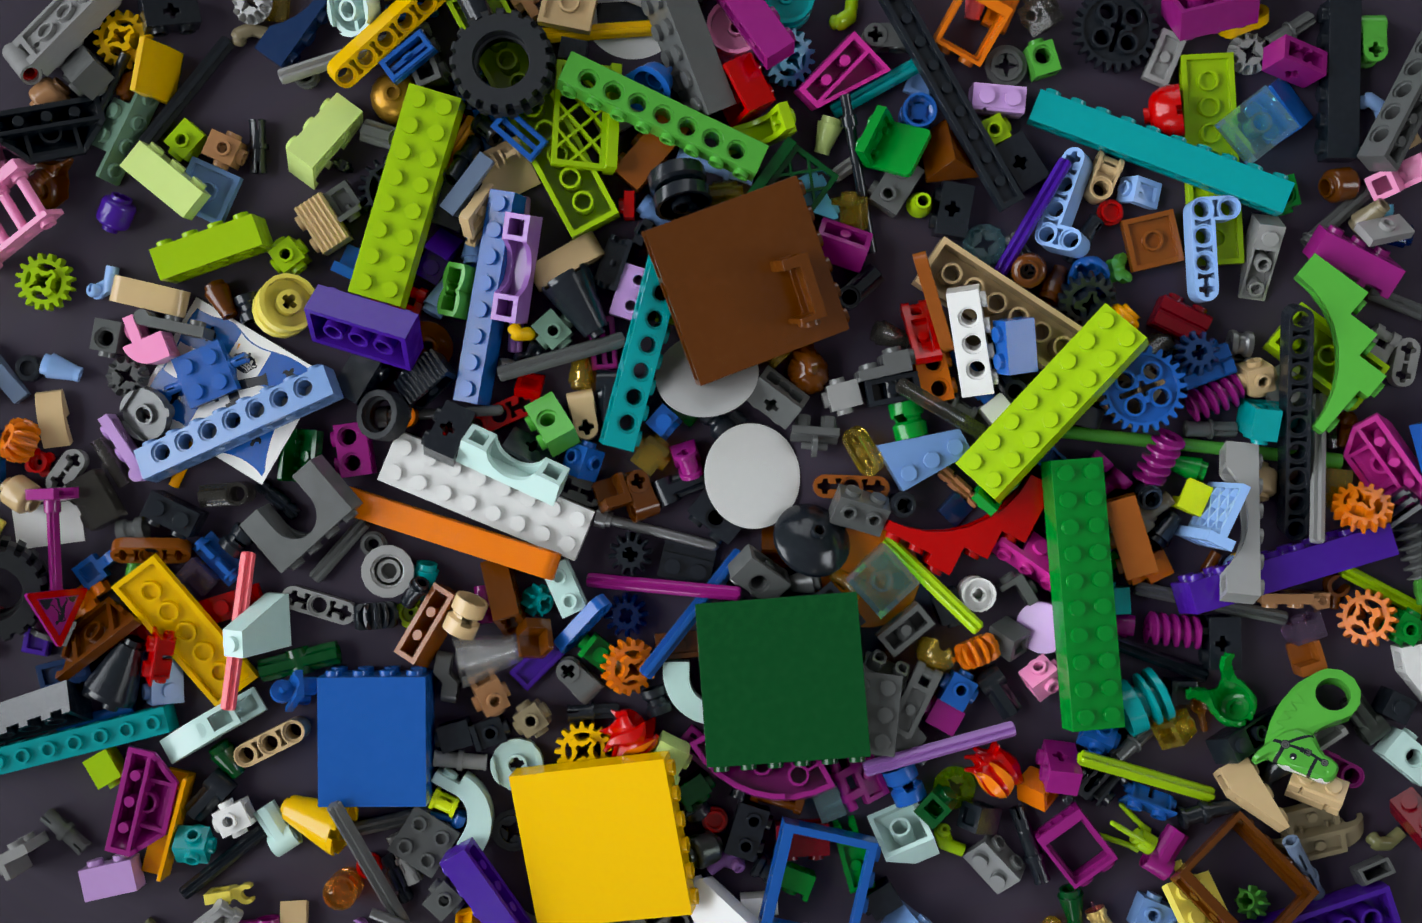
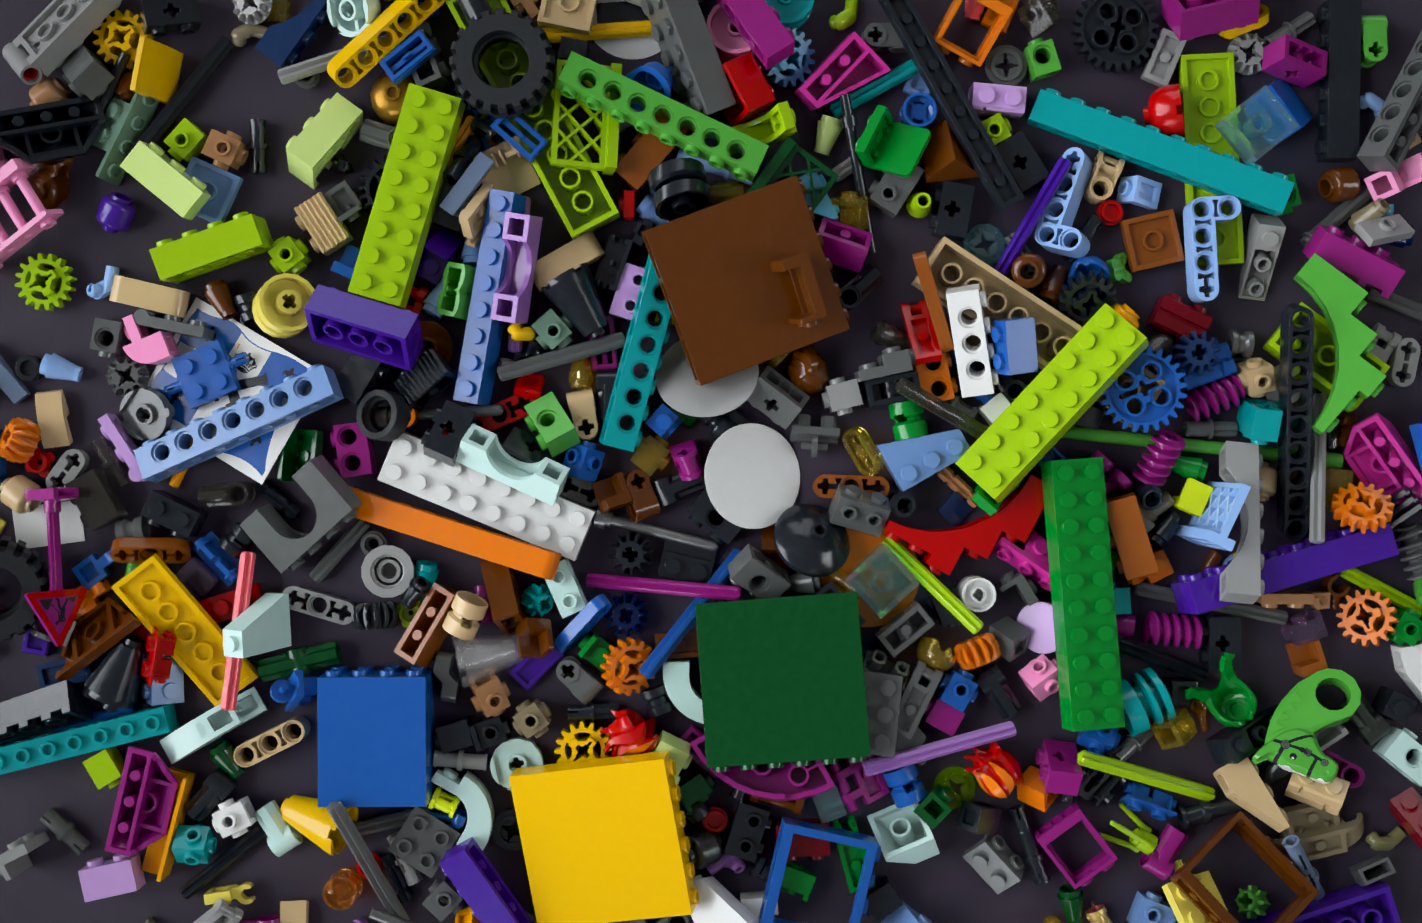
lime arm [934,823,966,857] -> none

